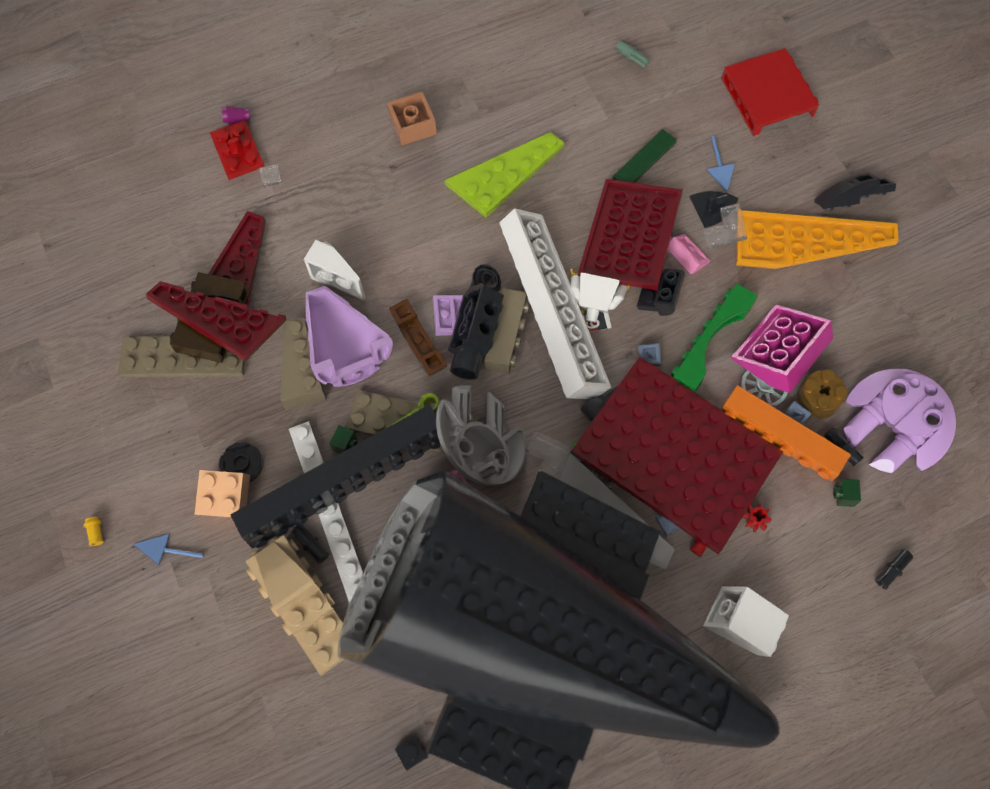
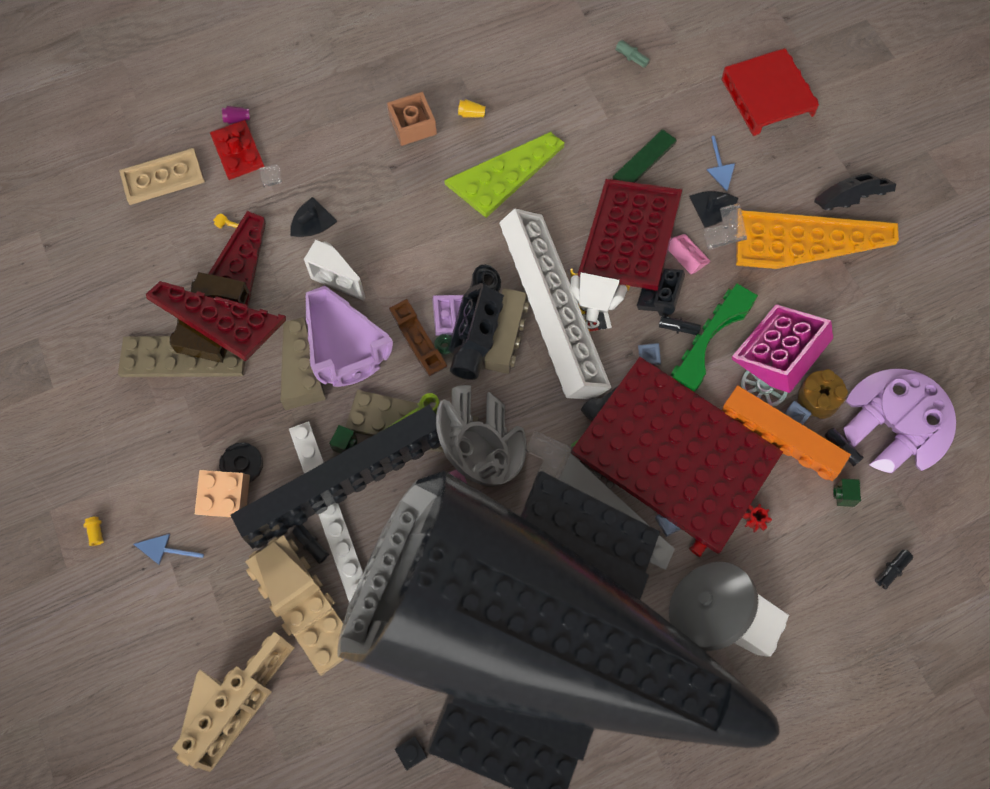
none -> tan plate [119,148,205,205]
none -> tan wedge [172,632,294,772]
none -> yellow hand [213,213,239,229]
none -> black shield [290,197,338,237]
none -> clear green plate [434,334,451,354]
none -> yellow cone [458,99,486,118]
none -> black axle [659,315,701,336]
none -> dark grey dish [669,562,758,651]

